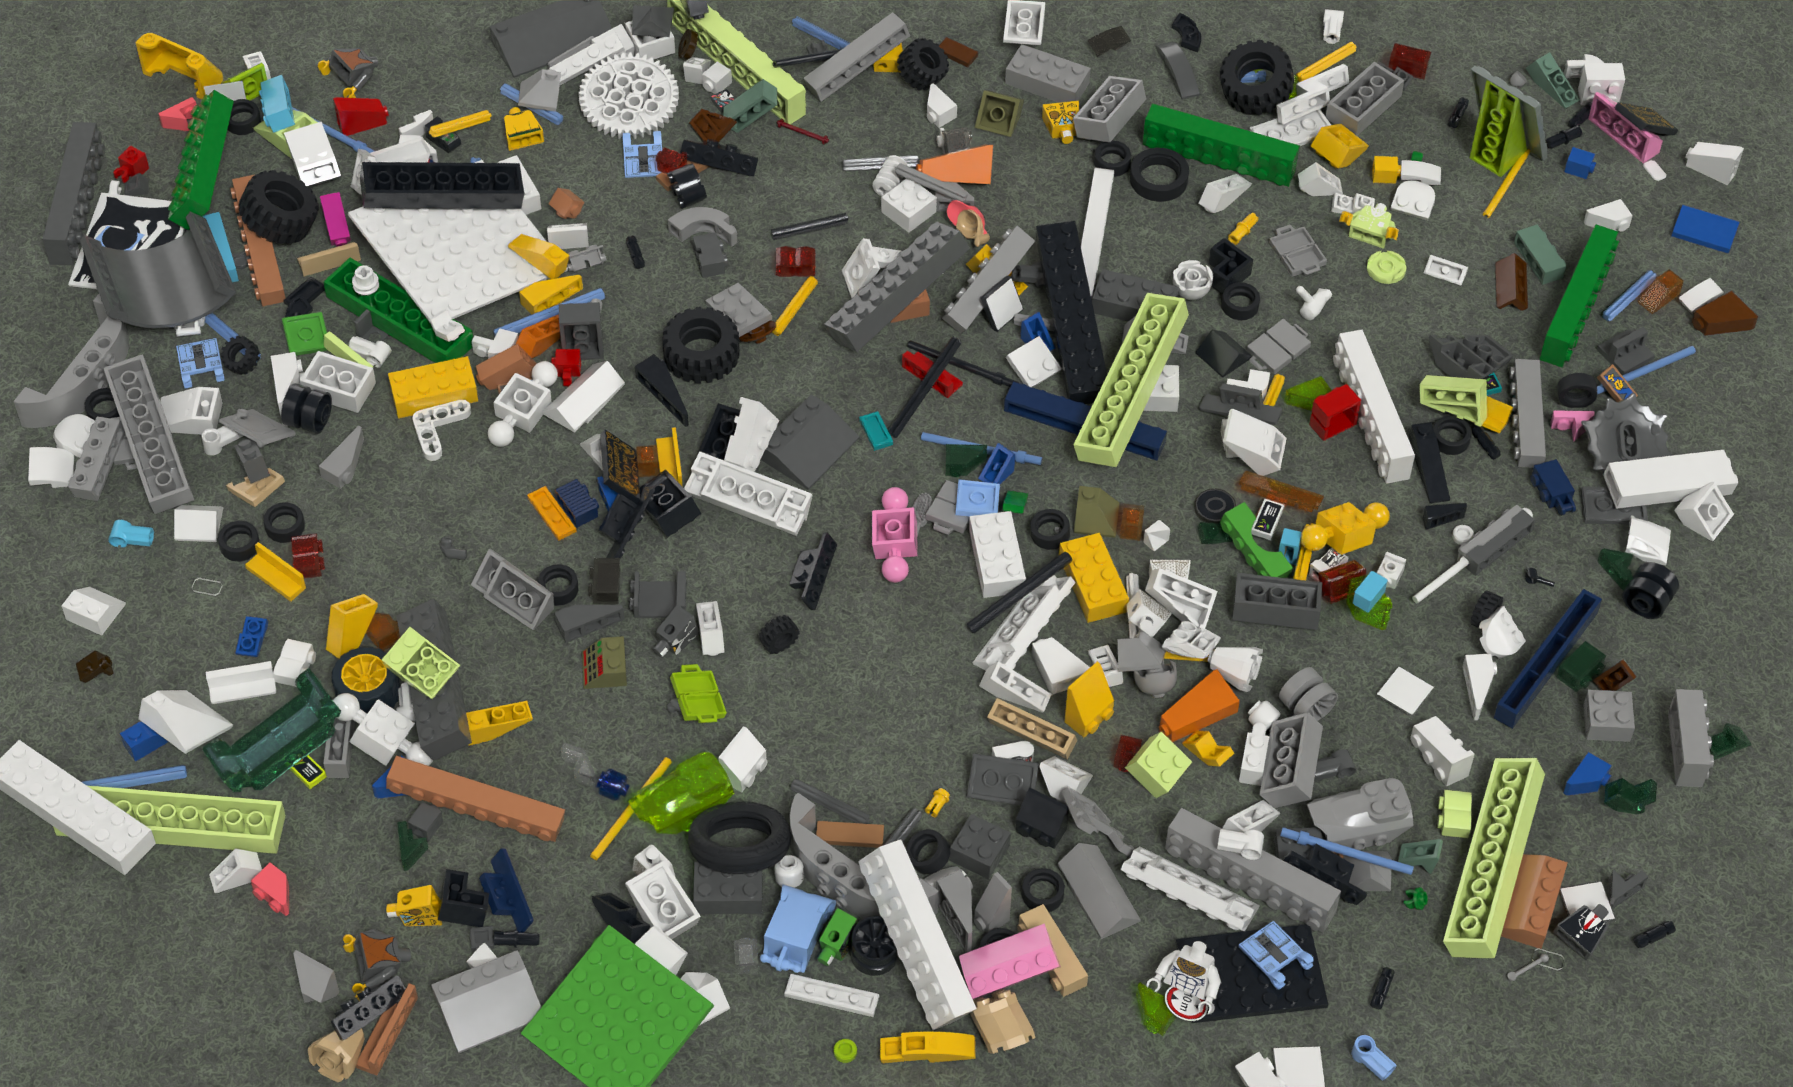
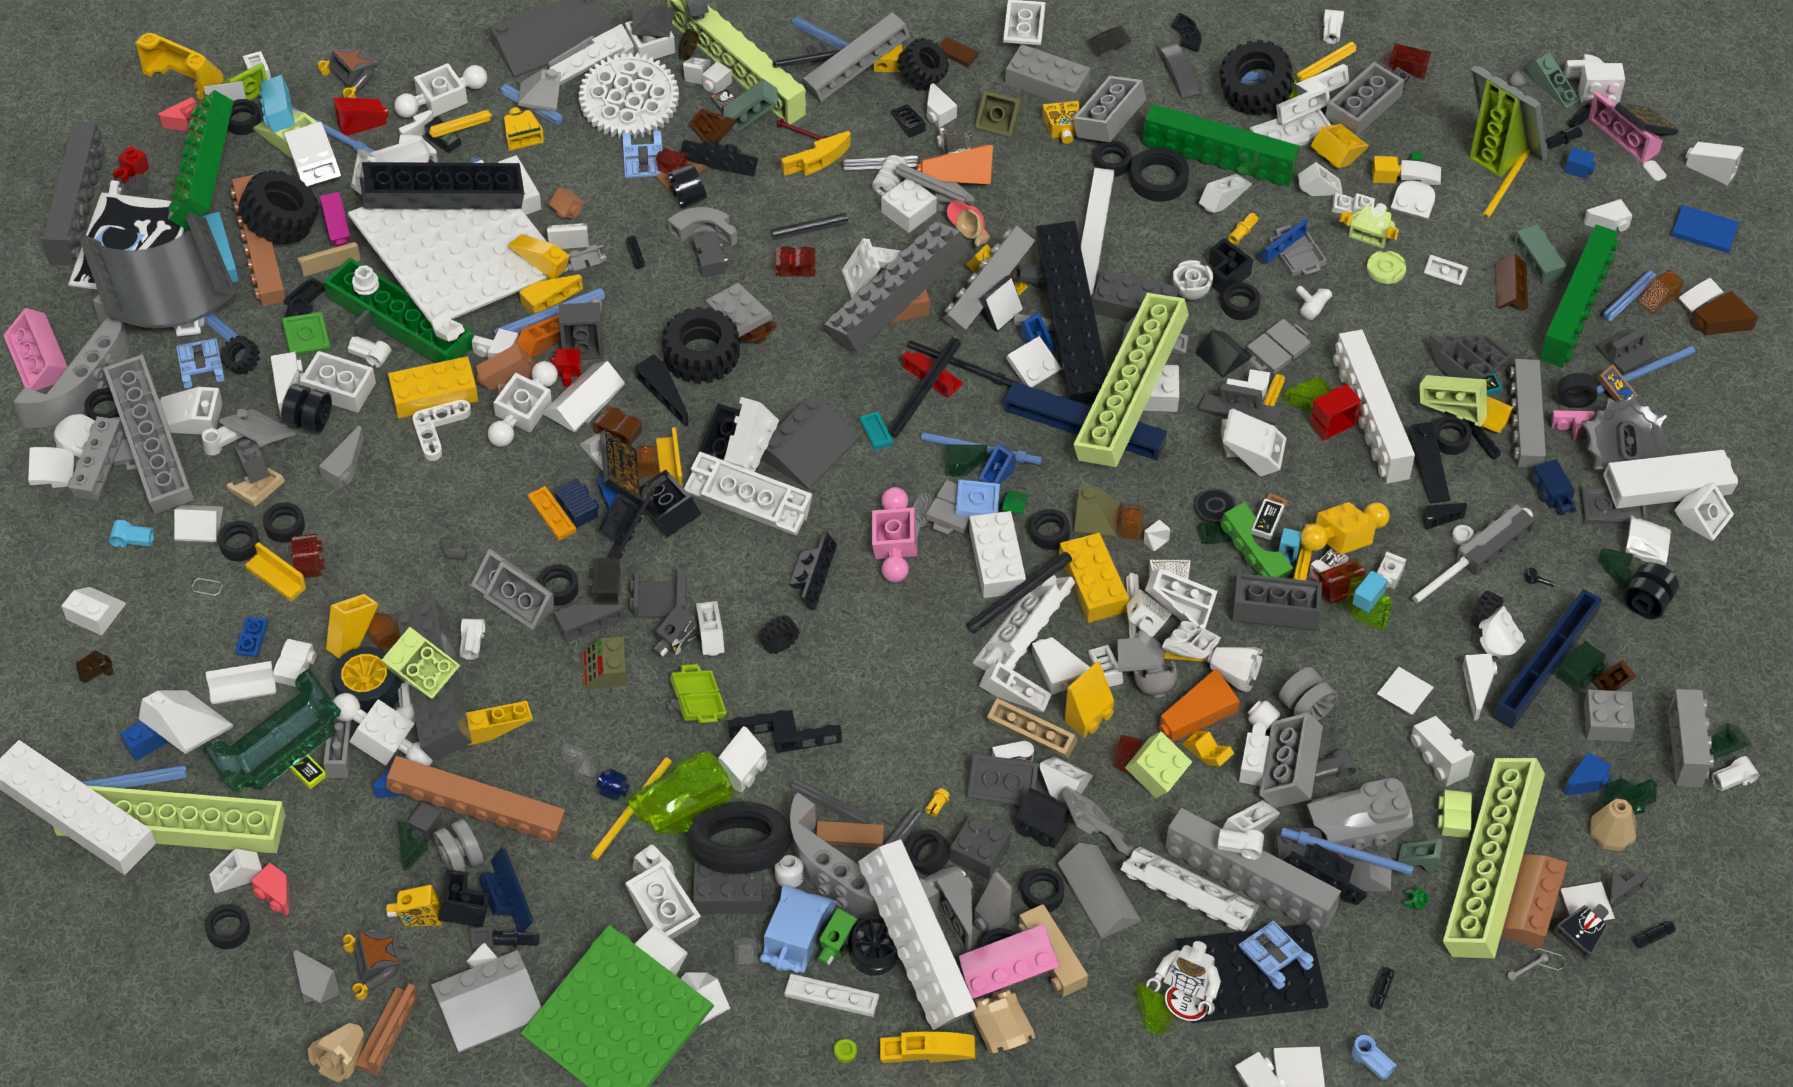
yellowish green tile [324,331,373,368] -> none
black bracket [331,975,406,1040] -> none
black slope [592,893,650,944] -> none
yellow axle [772,276,818,336] -> none
clear orange windscreen [1239,471,1324,513] -> none
black axle [1448,97,1469,128] -> none
none -> bright pink slope [3,308,68,391]
none -> black tyre [205,904,250,950]
none -> white brick [394,63,487,118]
none -> light grey wheel [433,819,484,872]
none -> white piece [460,619,485,660]
none -> reddish brown brick [594,406,642,446]
none -> black bracket [728,710,842,753]
none -> yellow slope [781,131,851,176]
none -> black slope [891,104,926,138]
none -> blue slope [1257,218,1308,263]
none -> tan cone [1590,799,1637,851]
none -> white piece [1711,756,1759,791]

